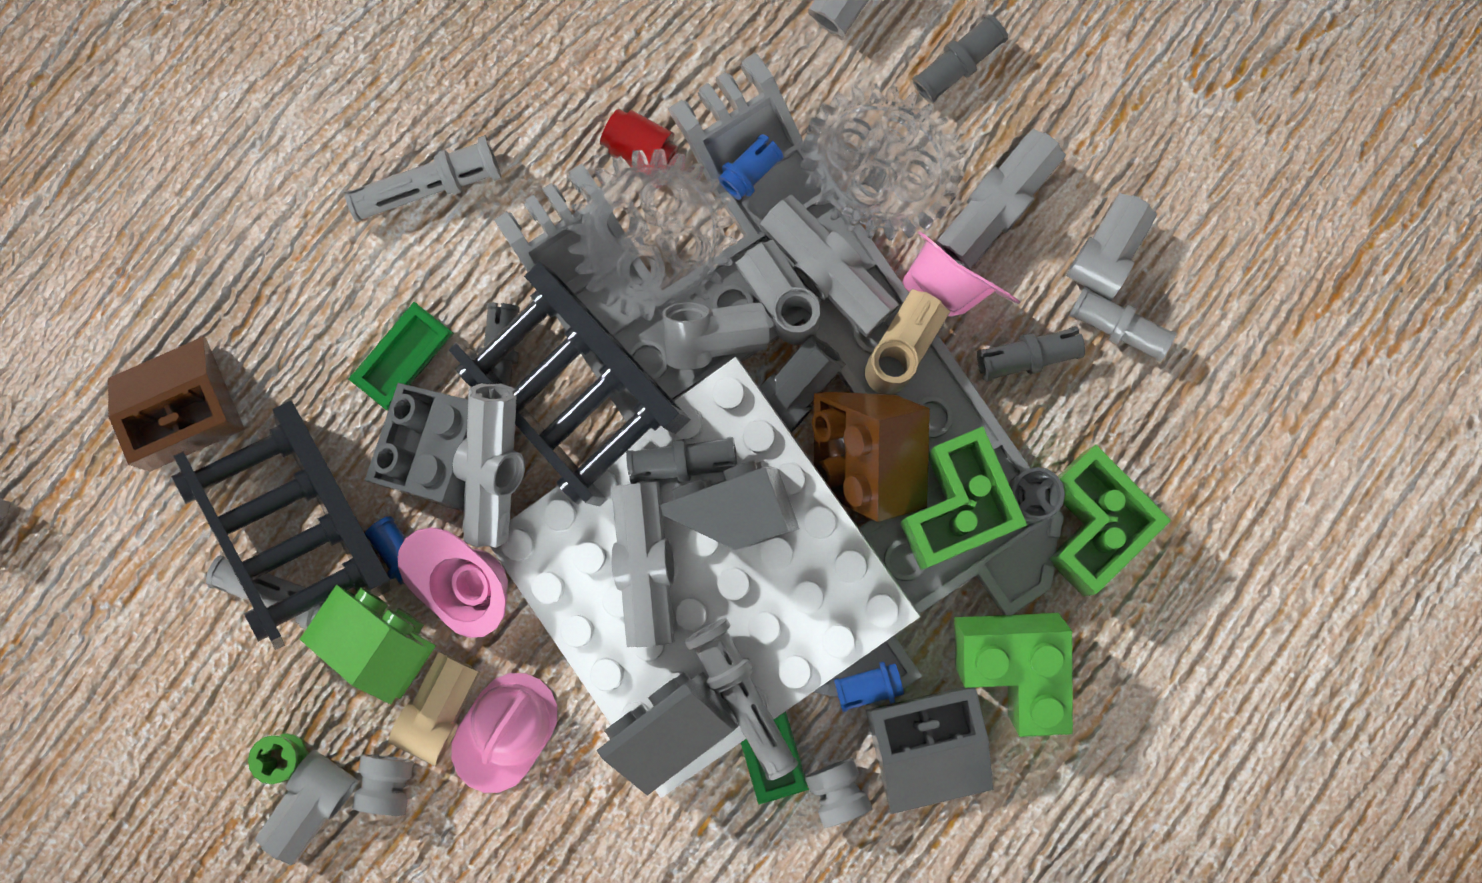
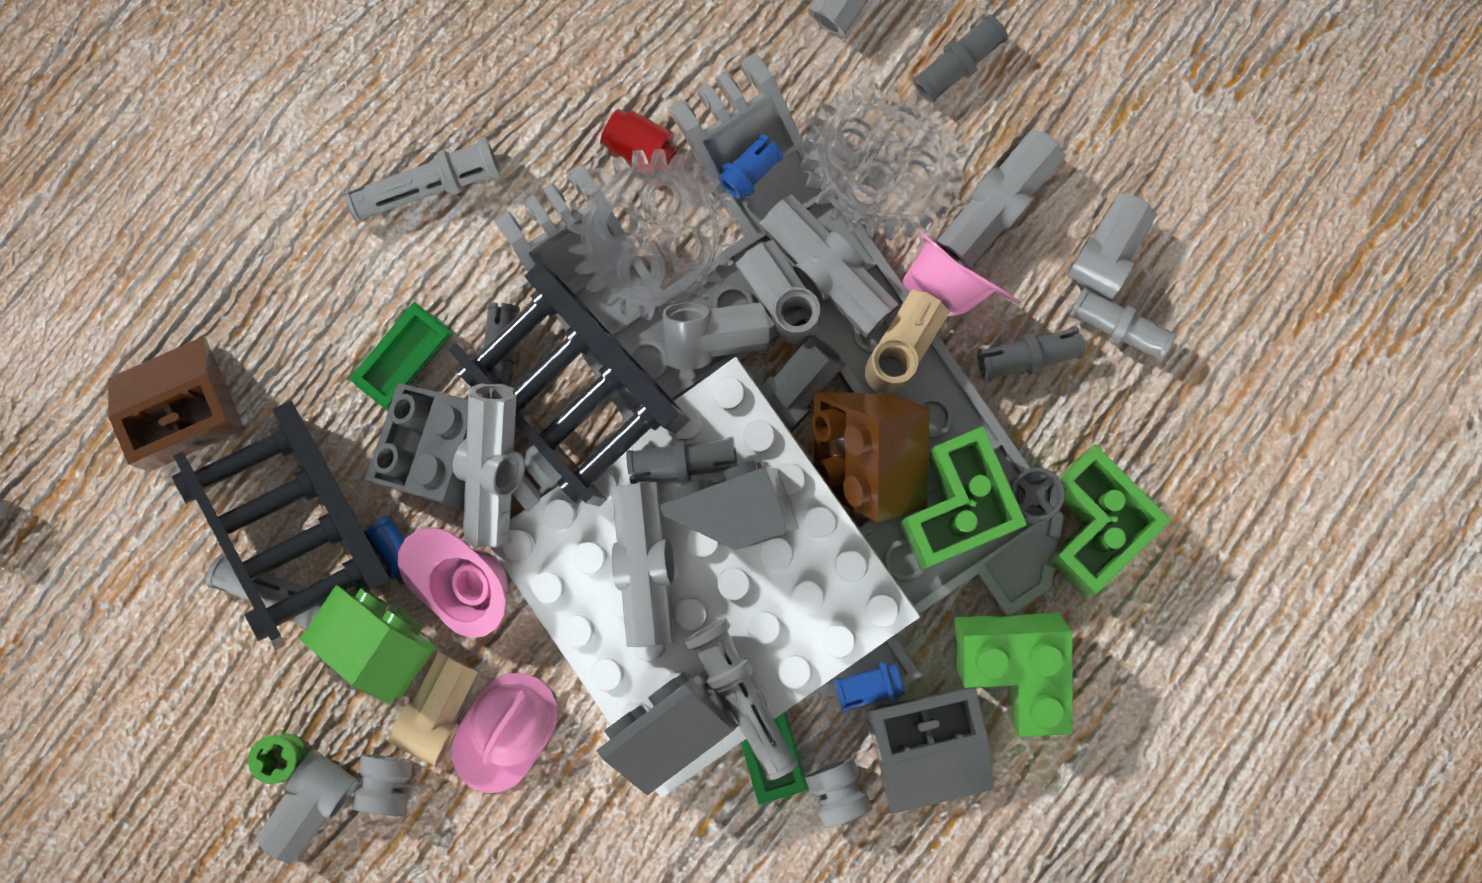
none -> light grey wheel [512,444,562,511]

